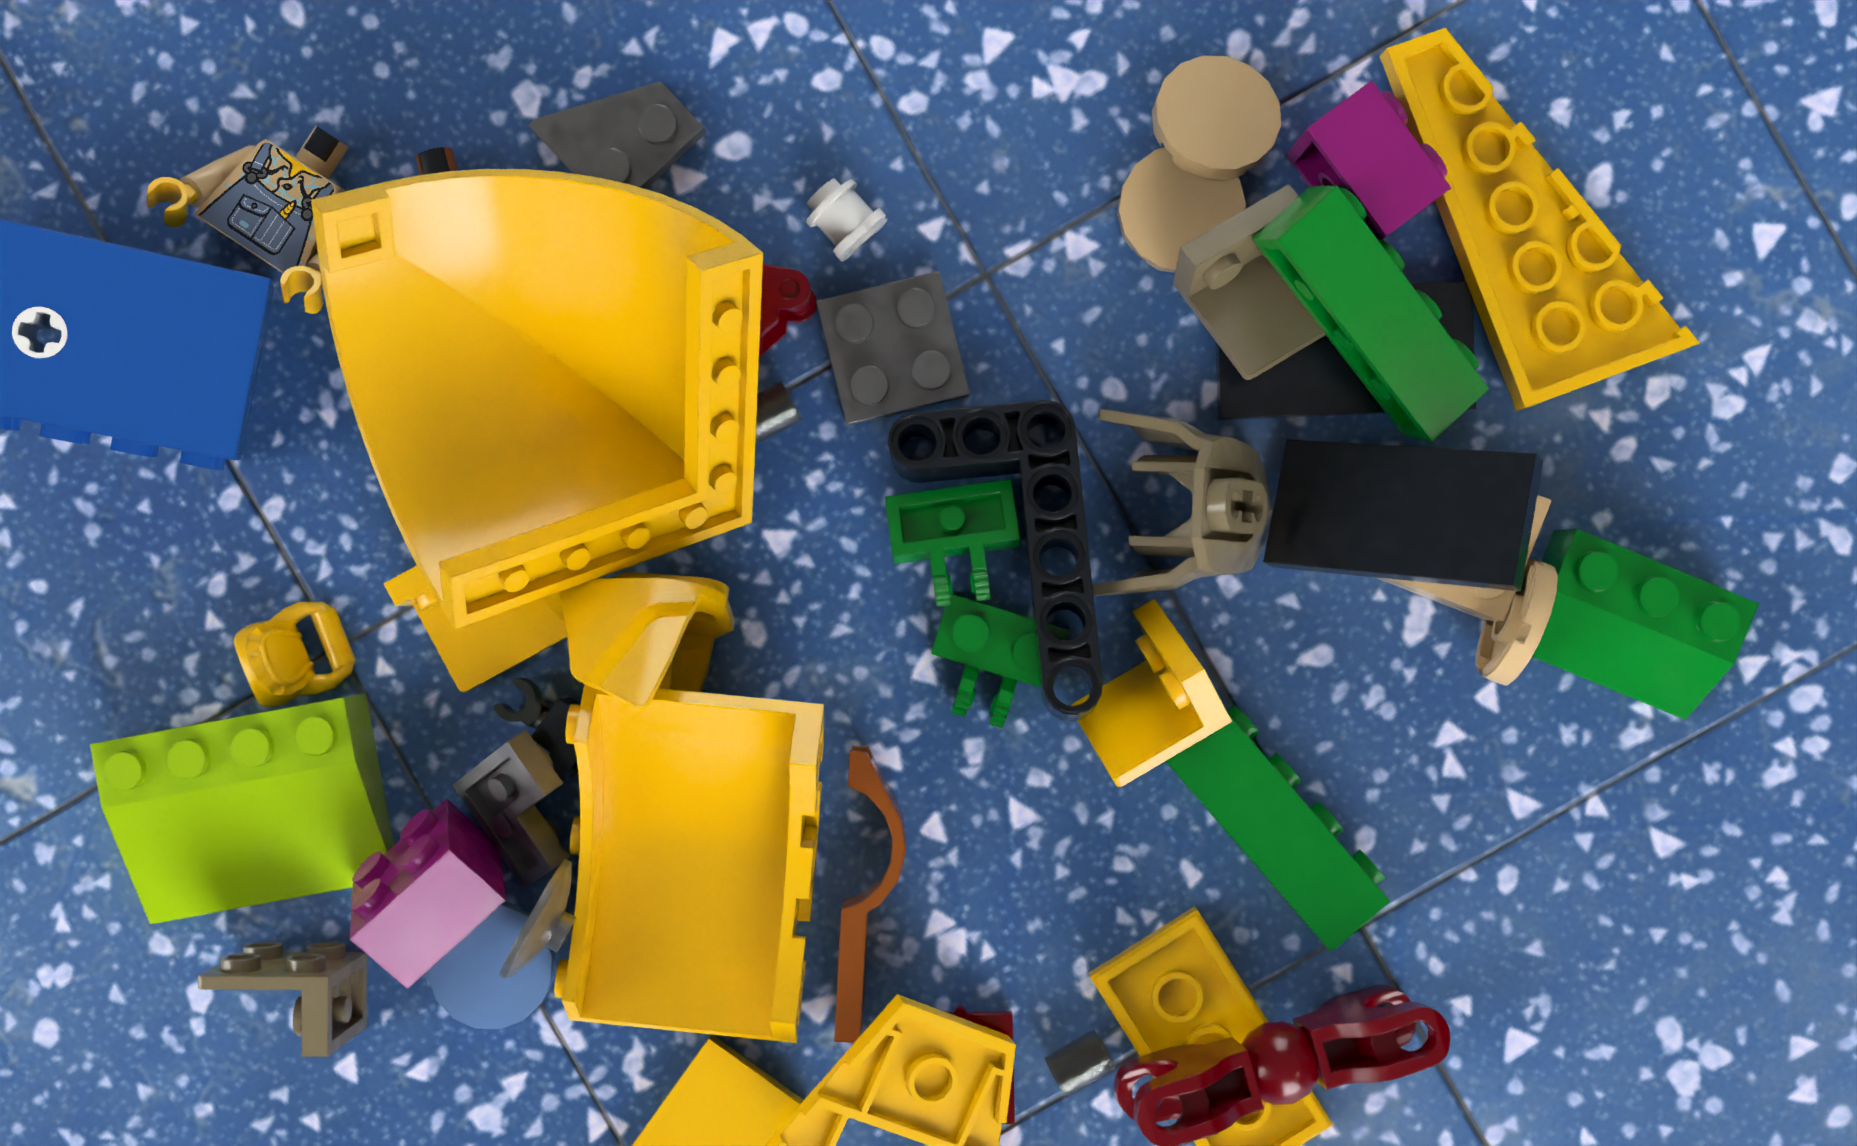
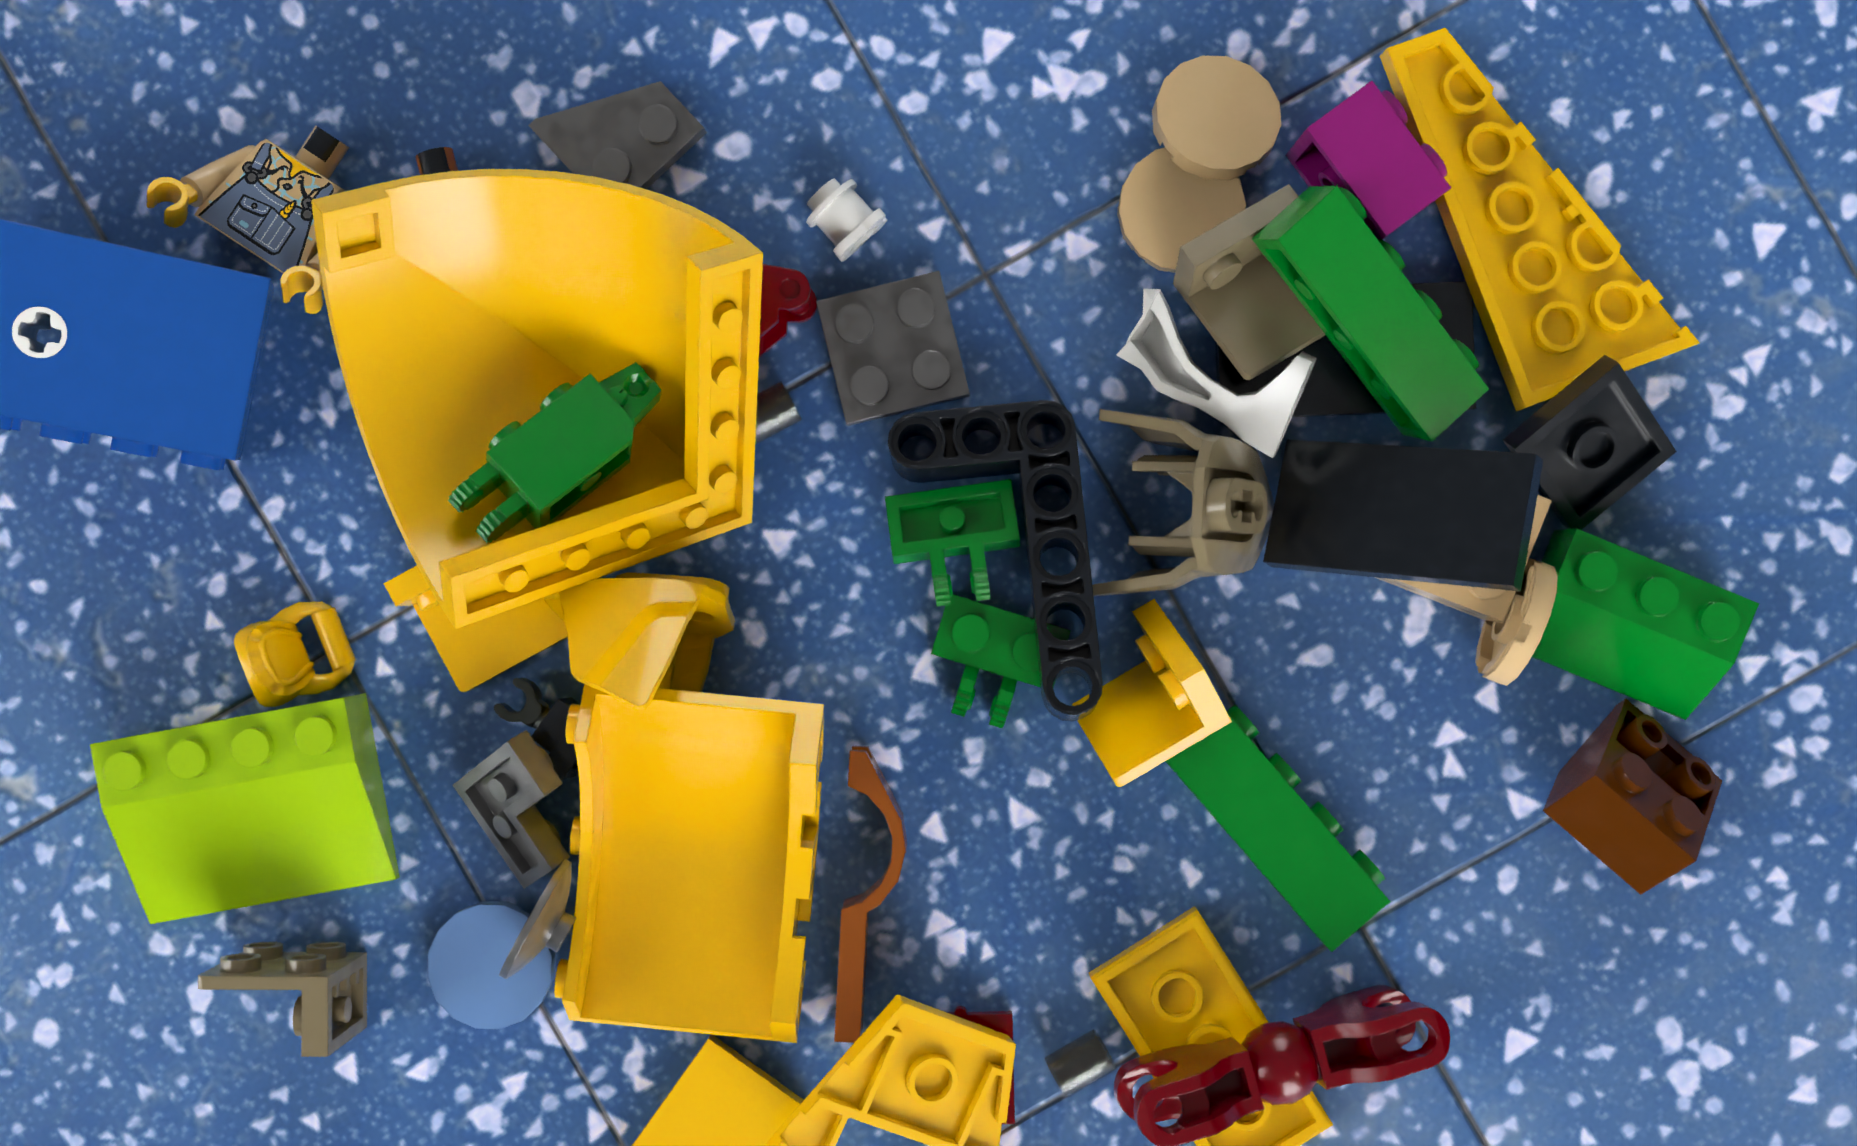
brick [350,798,506,989] -> none
none -> green hinge [448,362,661,543]
none -> white animal [1117,288,1317,458]
none -> black plate [1503,355,1677,530]
none -> reddish brown slope [1543,698,1722,895]

